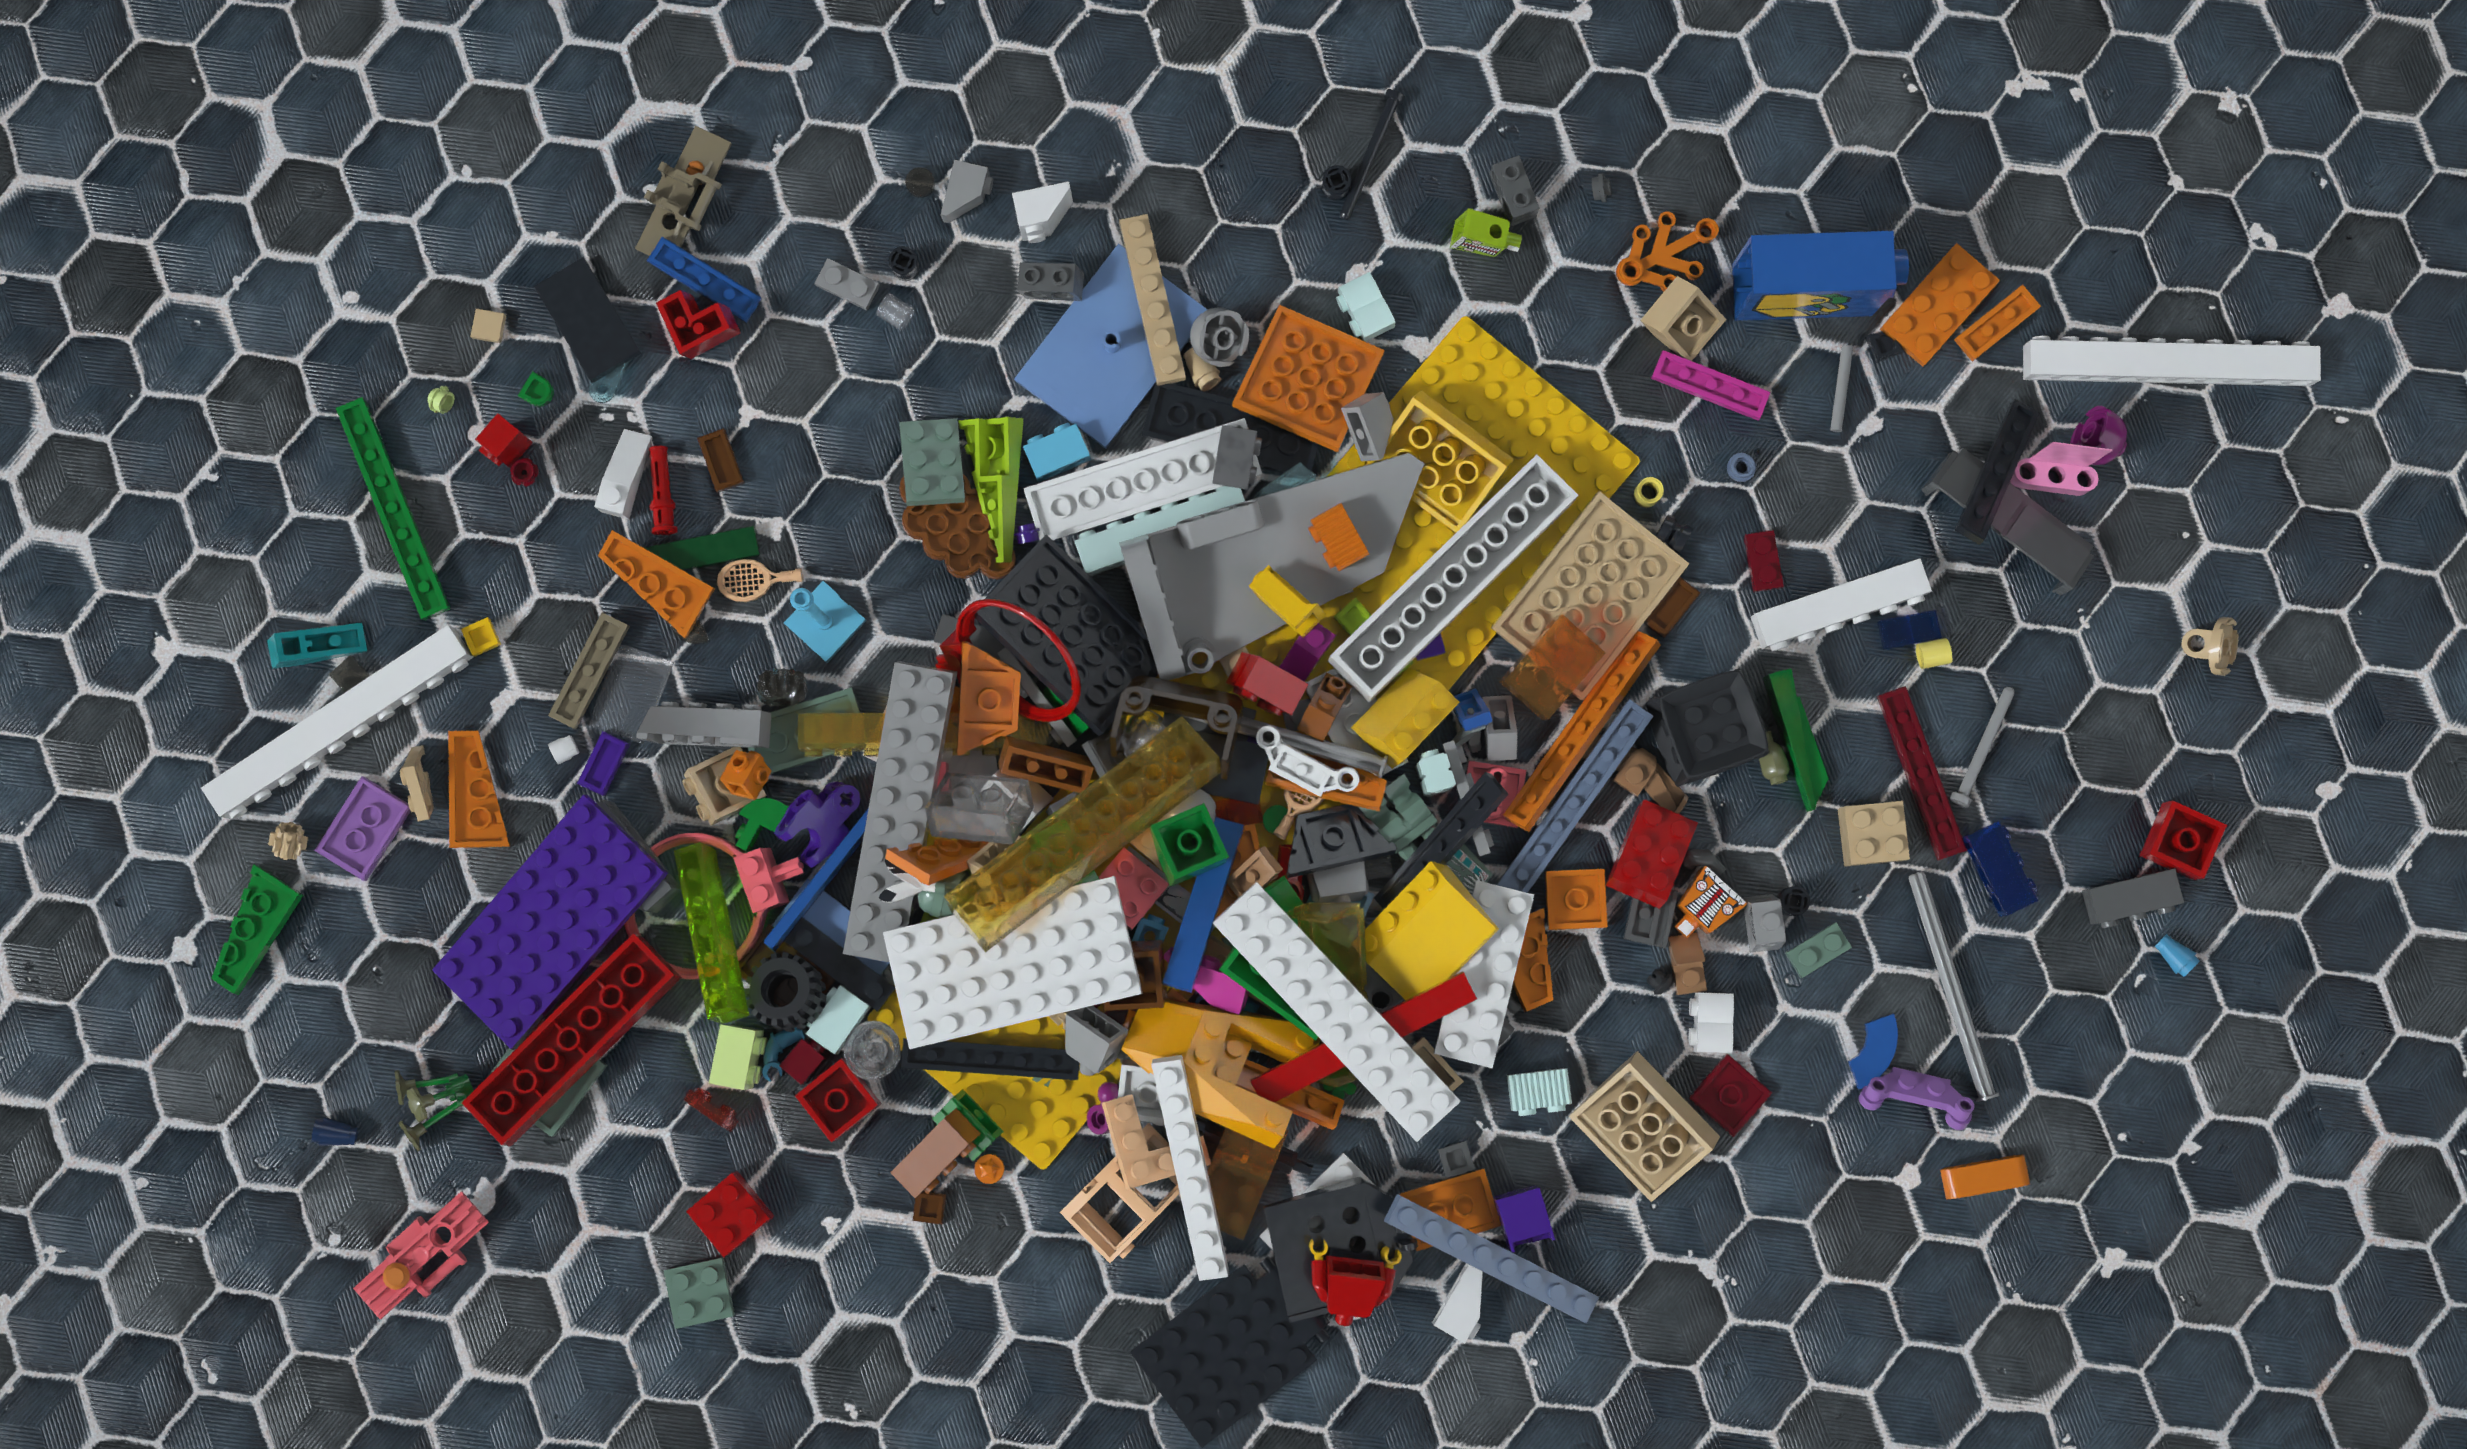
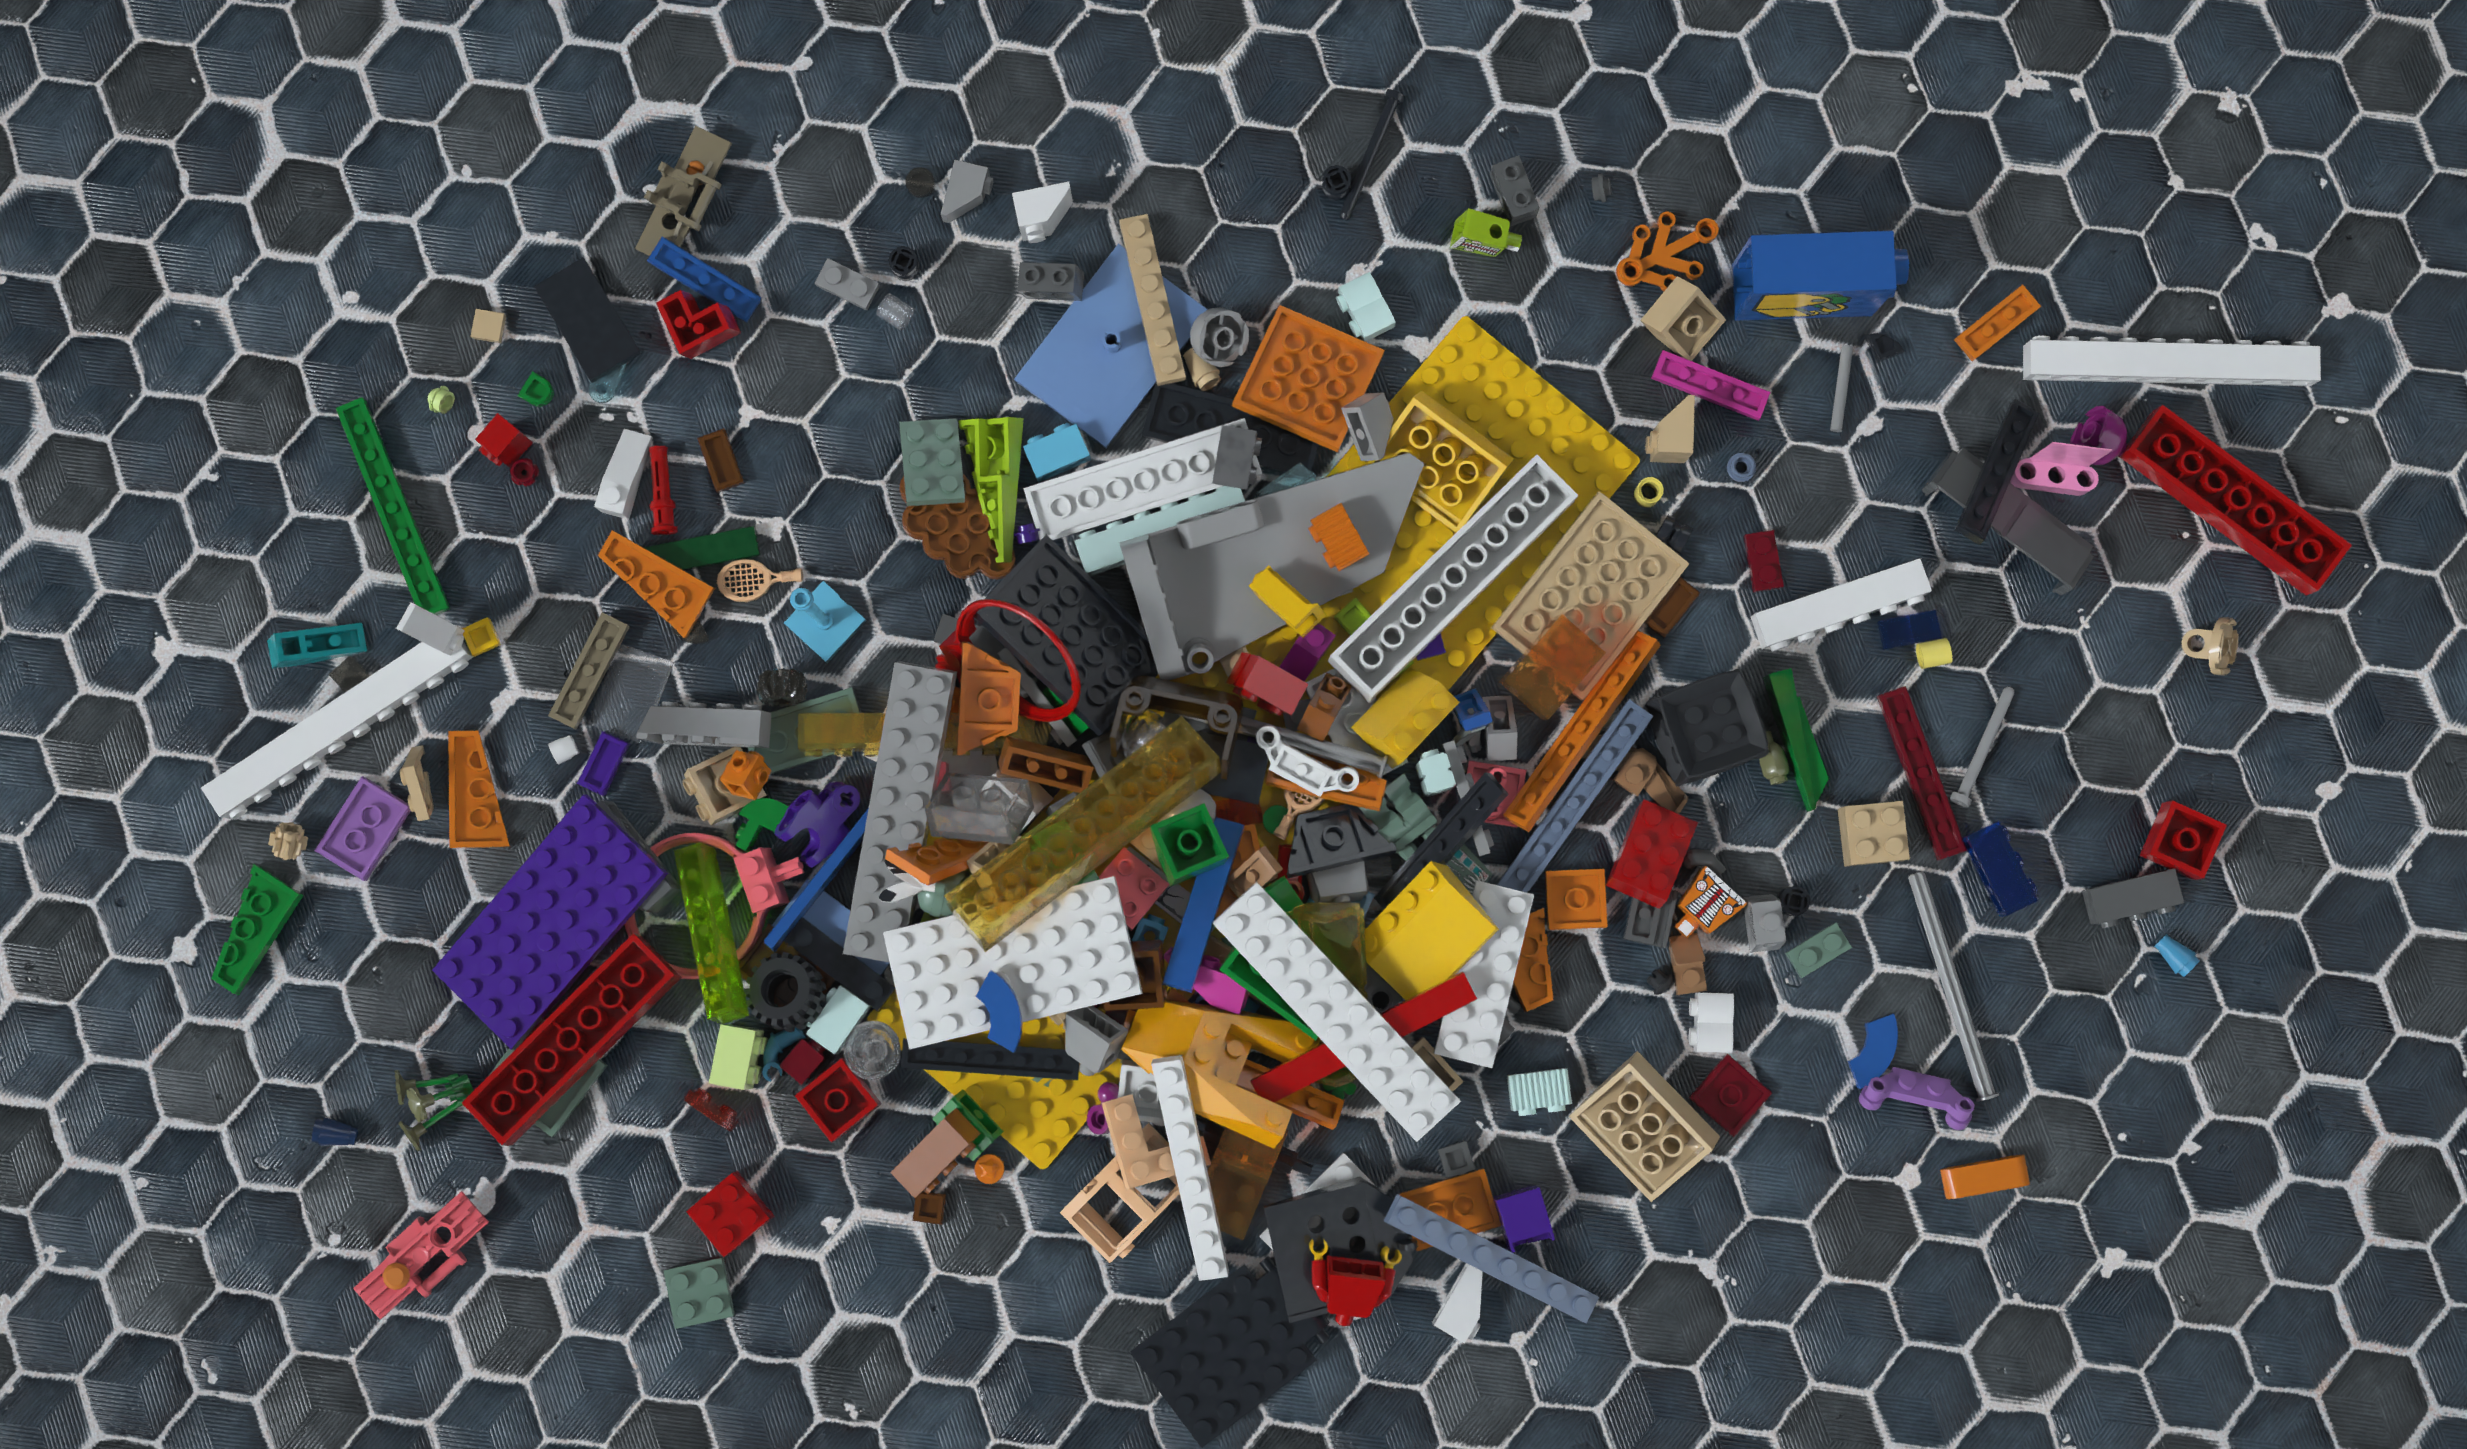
orange plate [1879,243,2000,367] -> none
none -> white slope [396,603,465,656]
none -> blue tile [976,970,1023,1053]
none -> tan slope [1645,395,1695,463]
none -> red brick [2119,405,2352,596]

